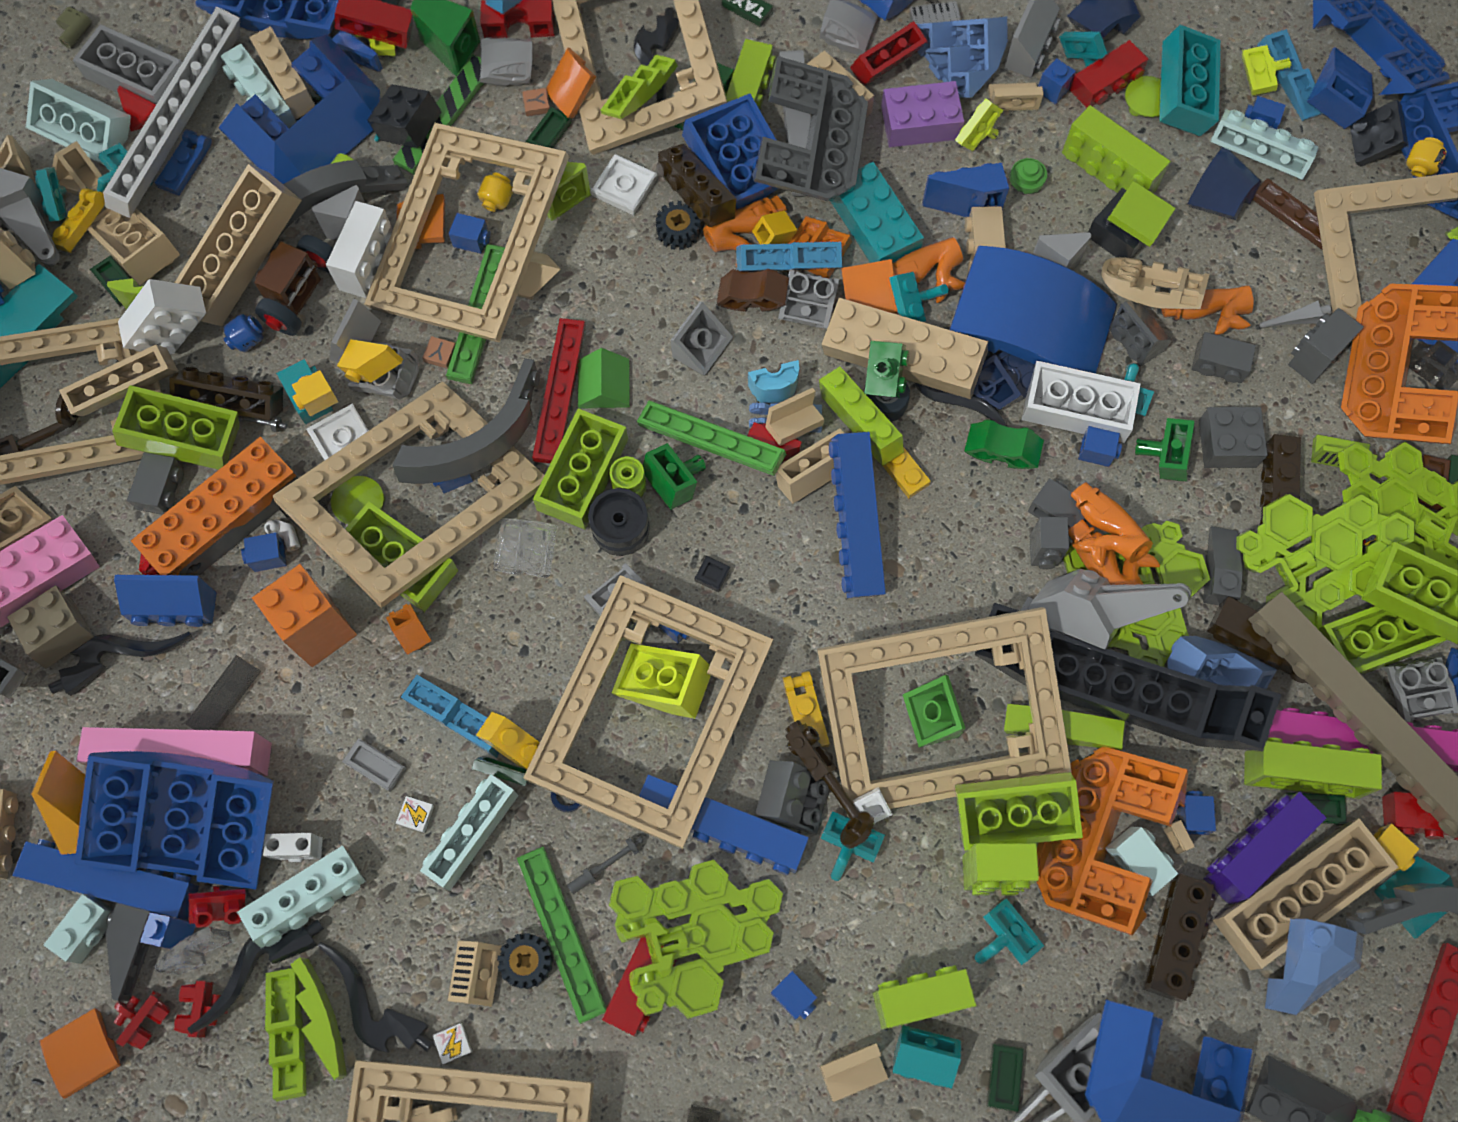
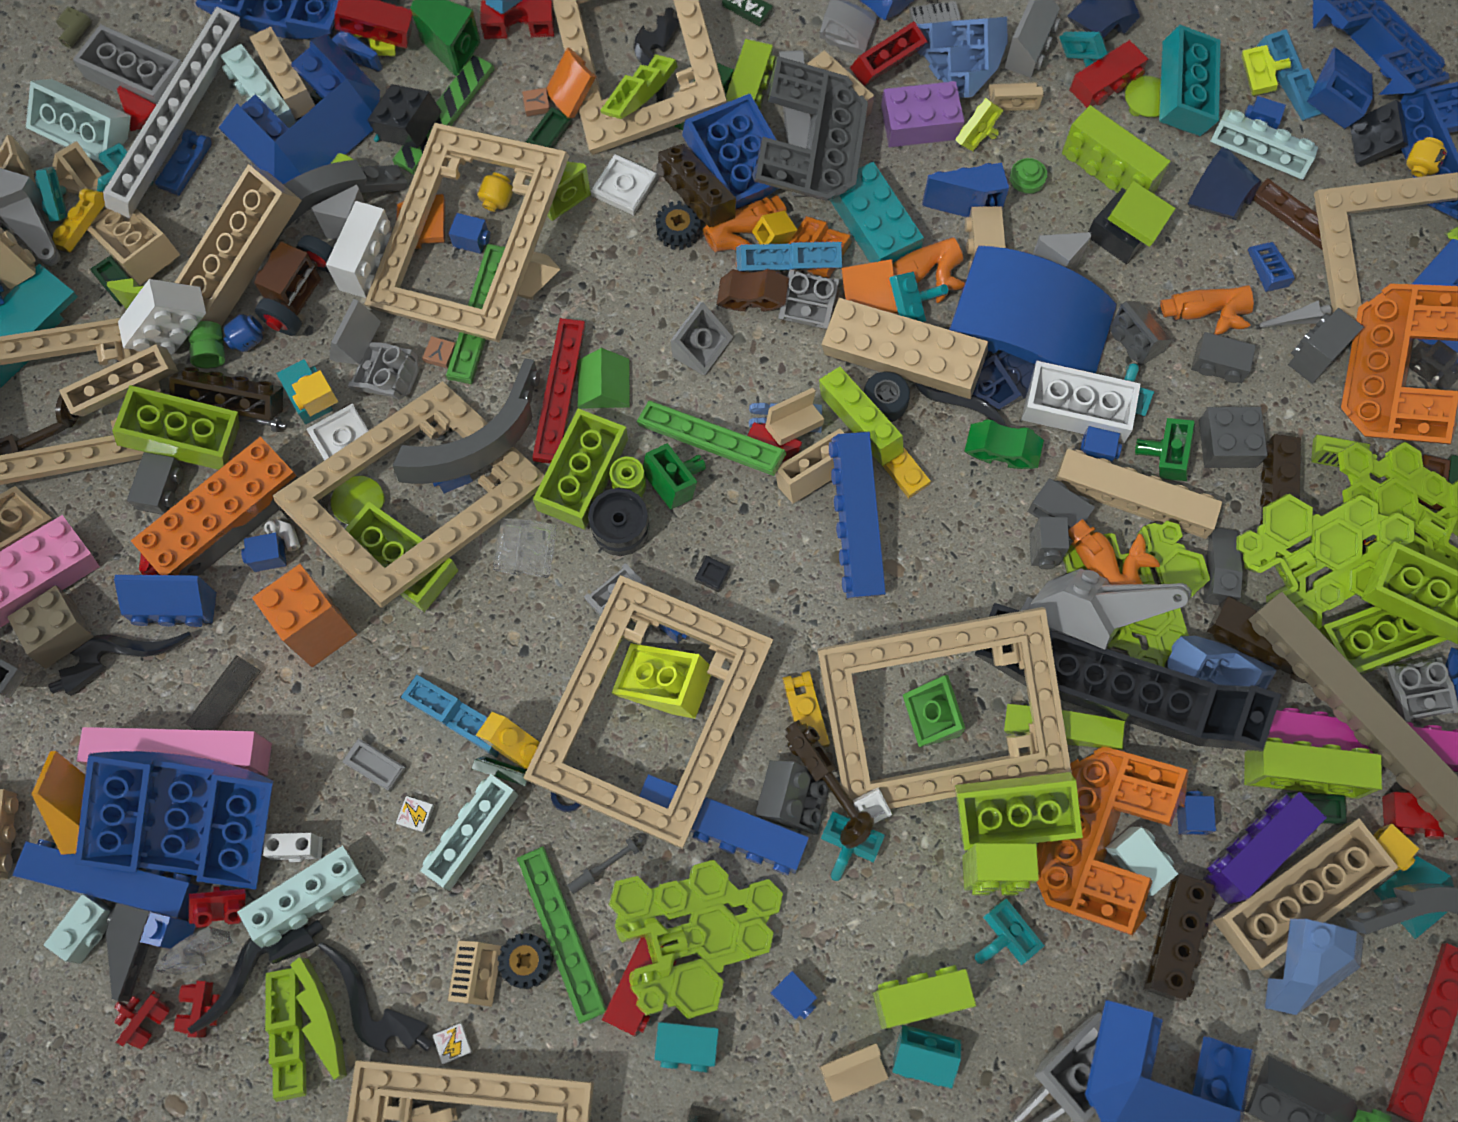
orange slope [40,1008,121,1099] -> none
yellow slope [337,339,403,383] -> none
orange brick [386,604,431,655] -> none
light grey slope [480,38,532,86] -> none
medium azure cylinder [748,360,799,403] -> none
green brick [864,341,909,398] -> none
dark green tile [987,1044,1024,1112] -> none
blue brick [1038,58,1076,104] -> none
orange piece [1071,482,1153,567] -> none
tan slope [1101,257,1210,309] -> none
tan tile [1164,820,1195,855] -> none
none -> bright green wheel [188,321,225,369]
none -> teal brick [654,1022,719,1072]
none -> tan brick [1055,449,1222,539]
none -> blue slope [1248,242,1295,292]

